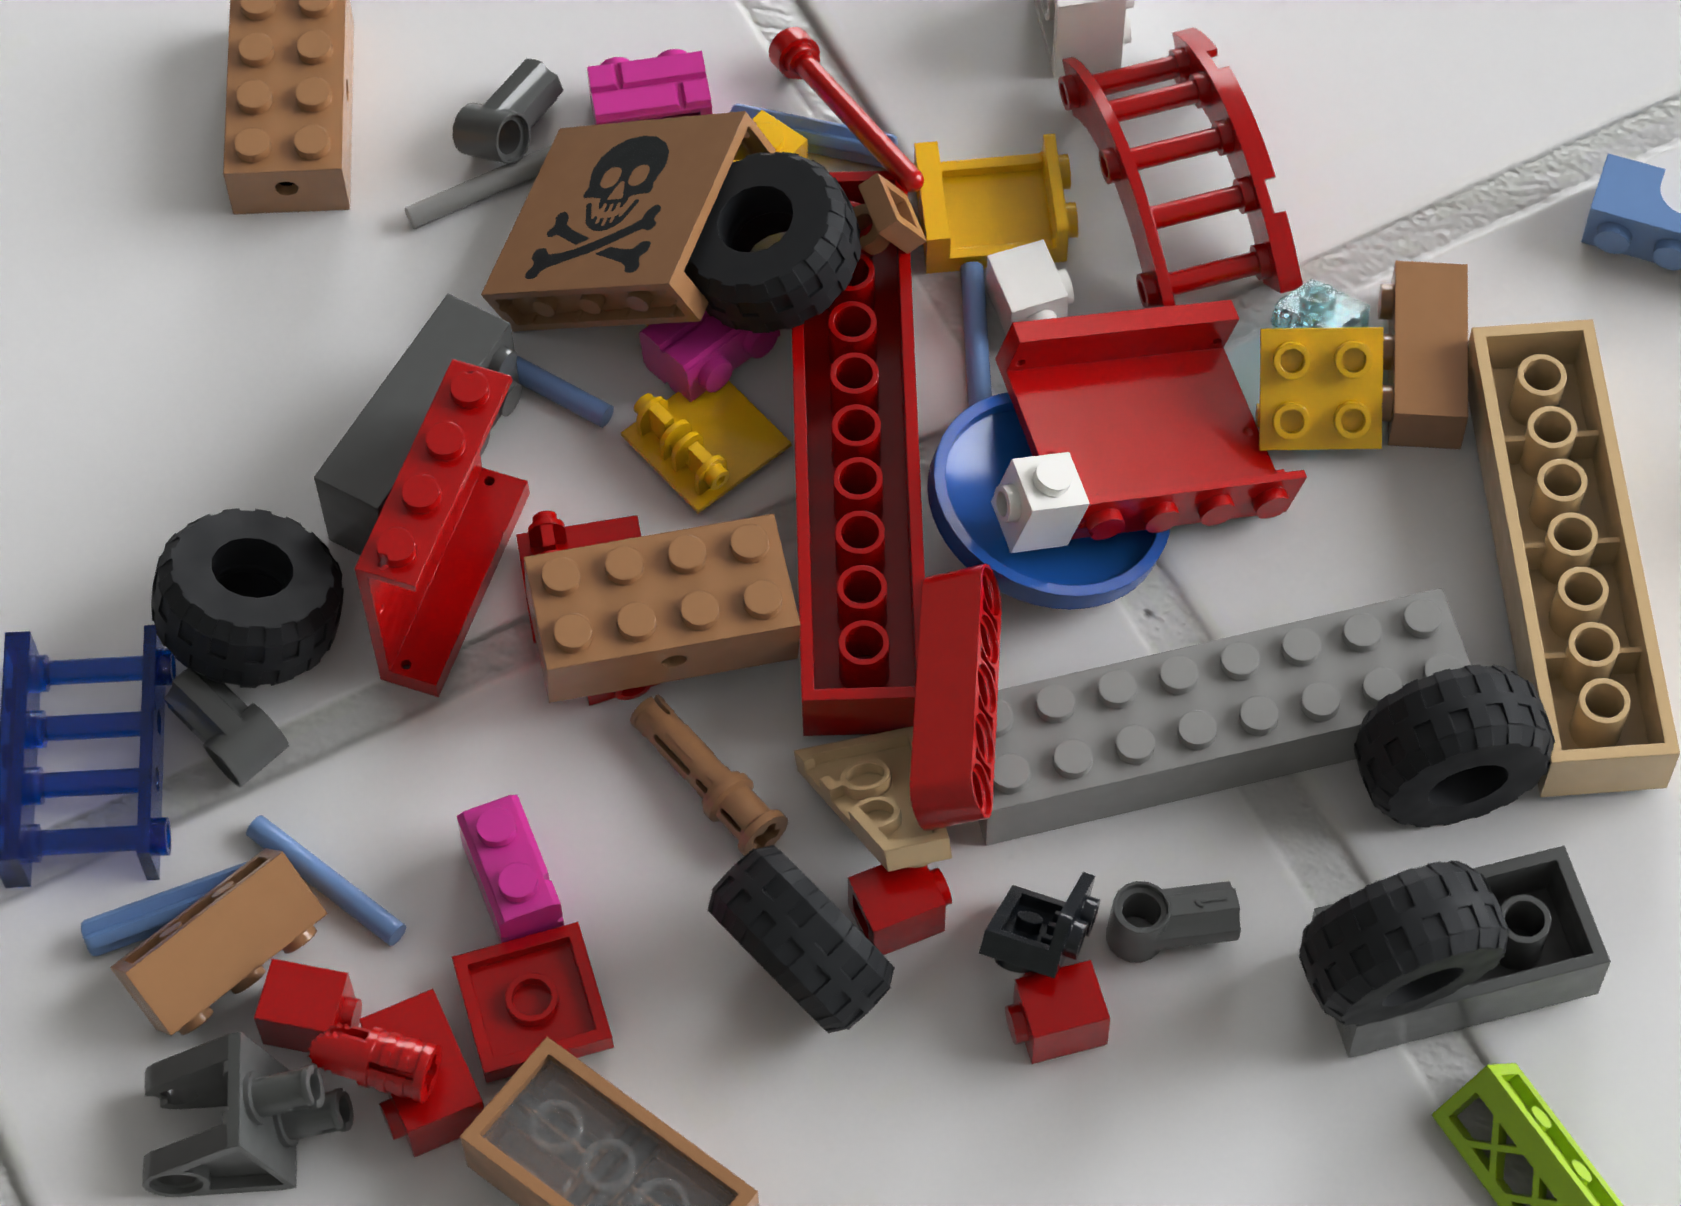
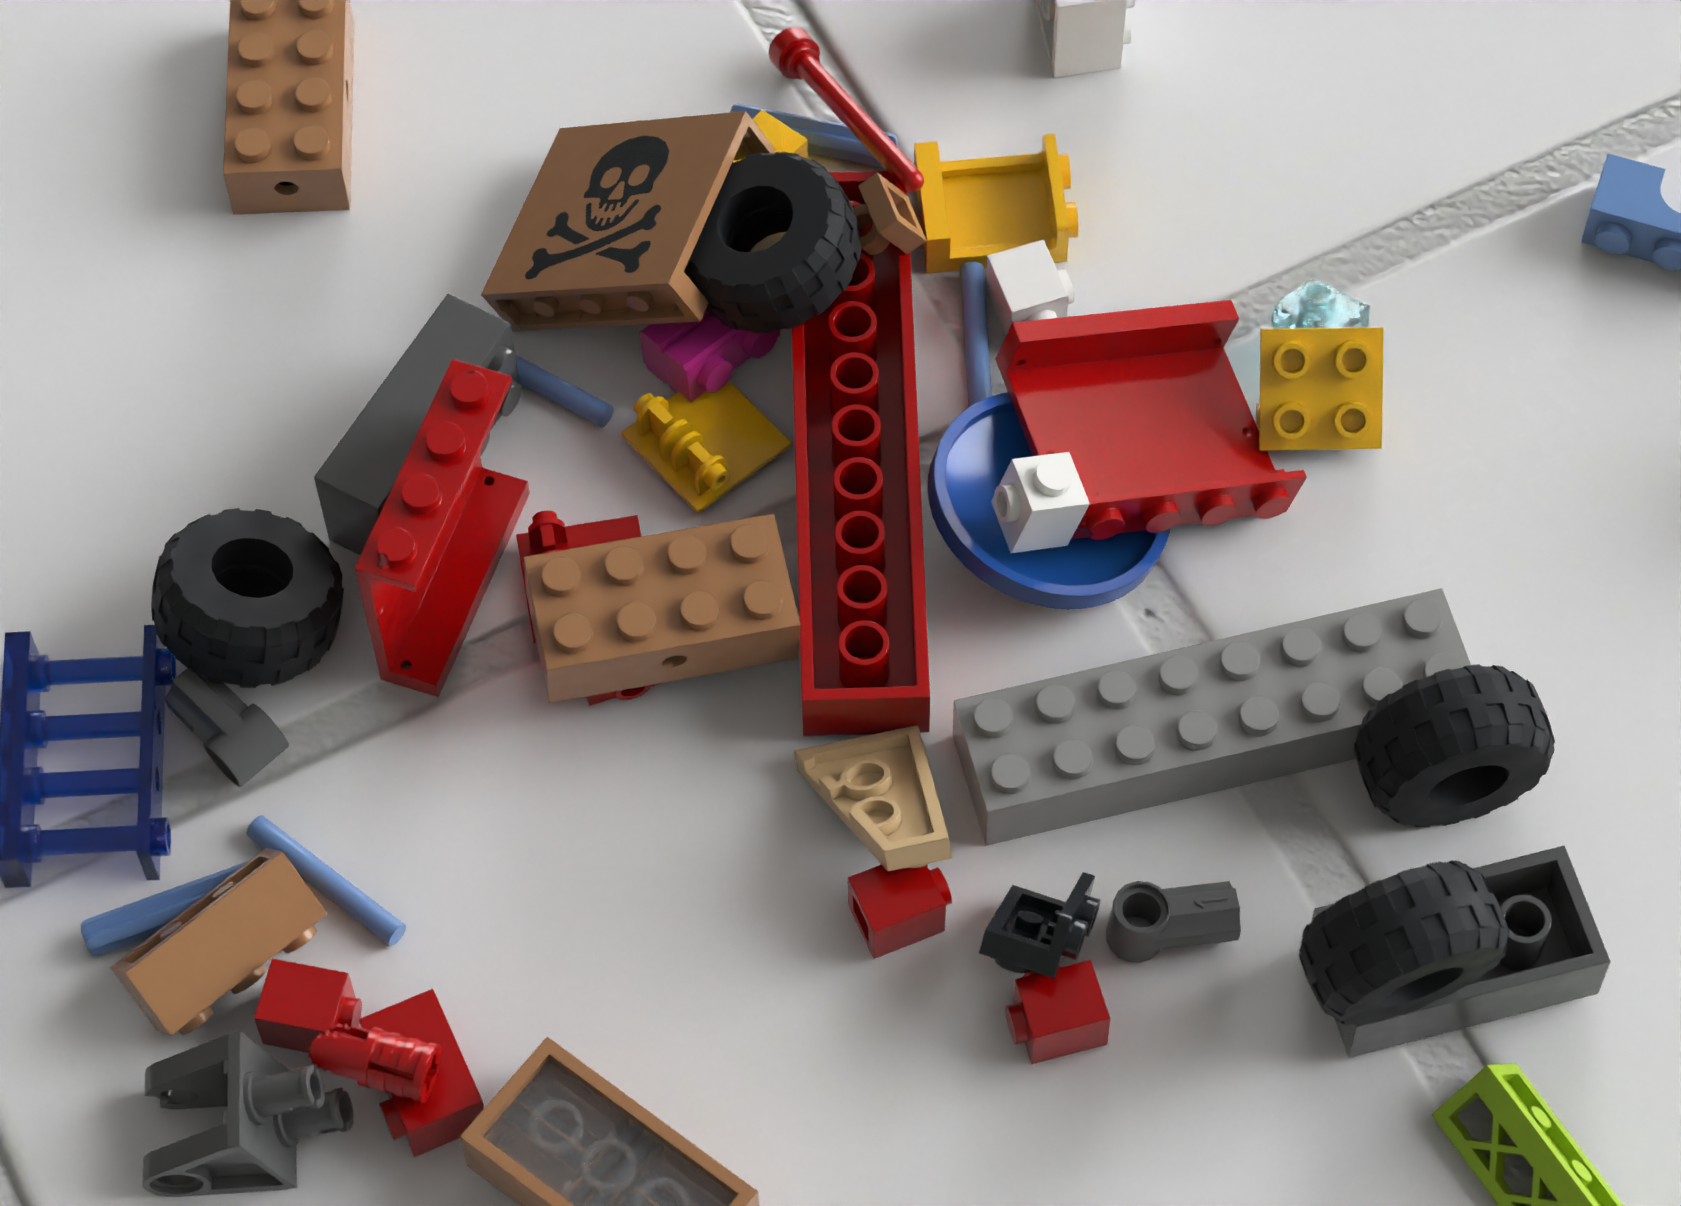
light grey bar [405,145,552,229] -> none
dark grey piece [452,58,564,164] -> none
red plate [452,922,614,1084] -> none
dark pink brick [456,795,564,943] -> none
dark pink brick [587,49,713,125] -> none
medium nougat pin [630,695,788,856] -> none
black tyre [707,845,895,1033] -> none
red beam [910,564,1002,831] -> none
red fence [1058,27,1303,309] -> none
medium nougat brick [1378,260,1468,449] -> none
tan brick [1468,319,1680,797] -> none

